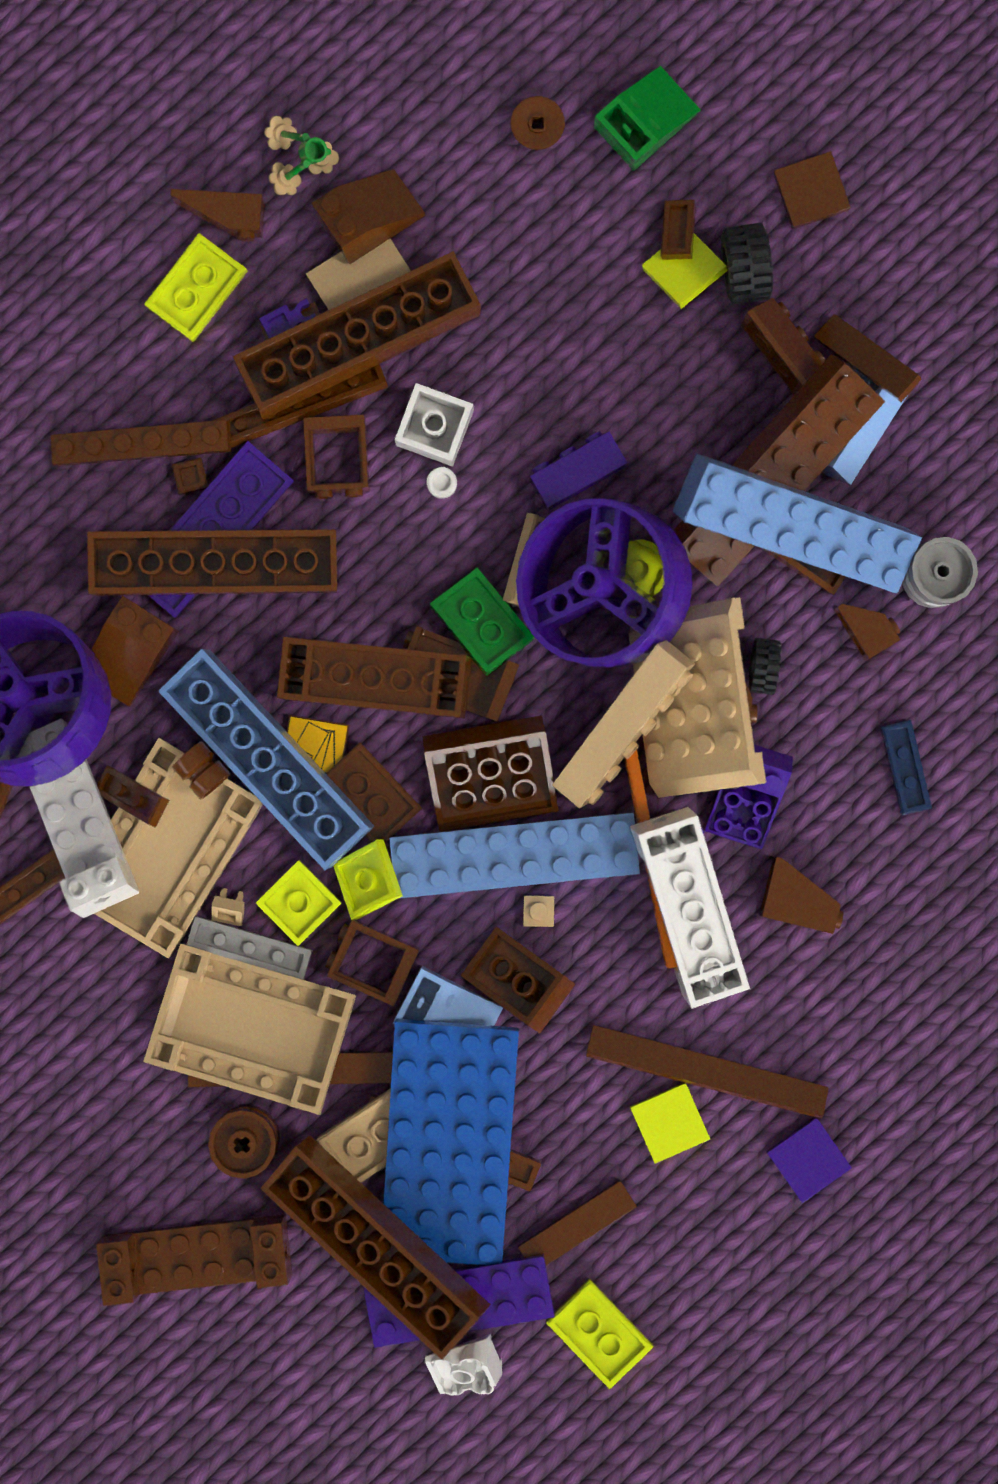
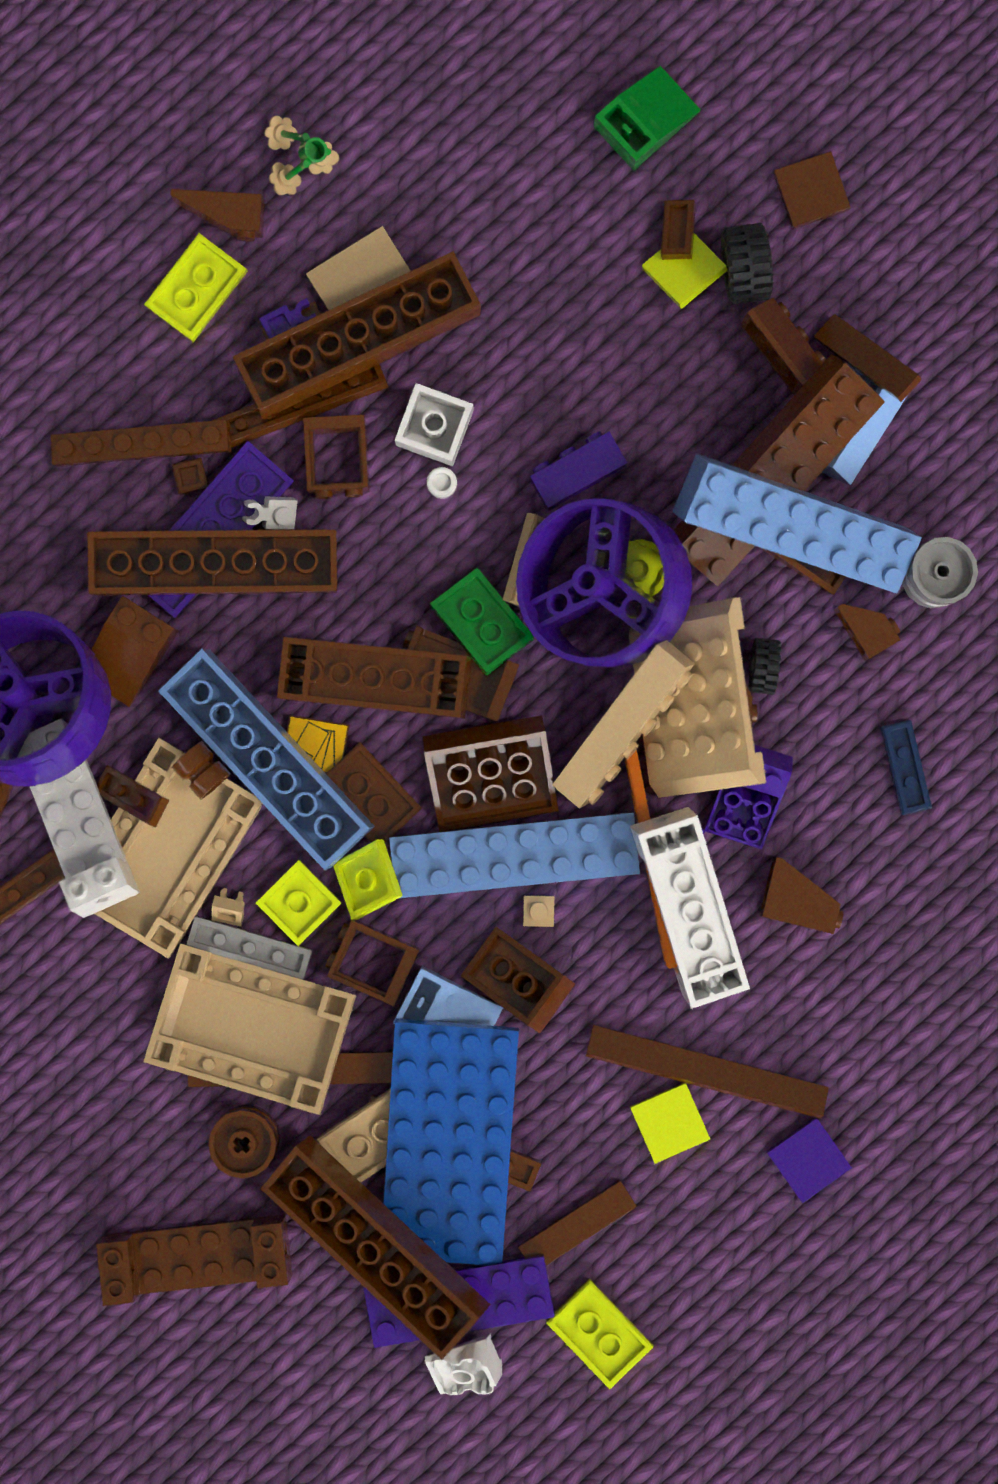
reddish brown slope [312,169,426,264] -> none
reddish brown piece [511,96,565,150] -> none
none -> white plate [242,496,298,530]

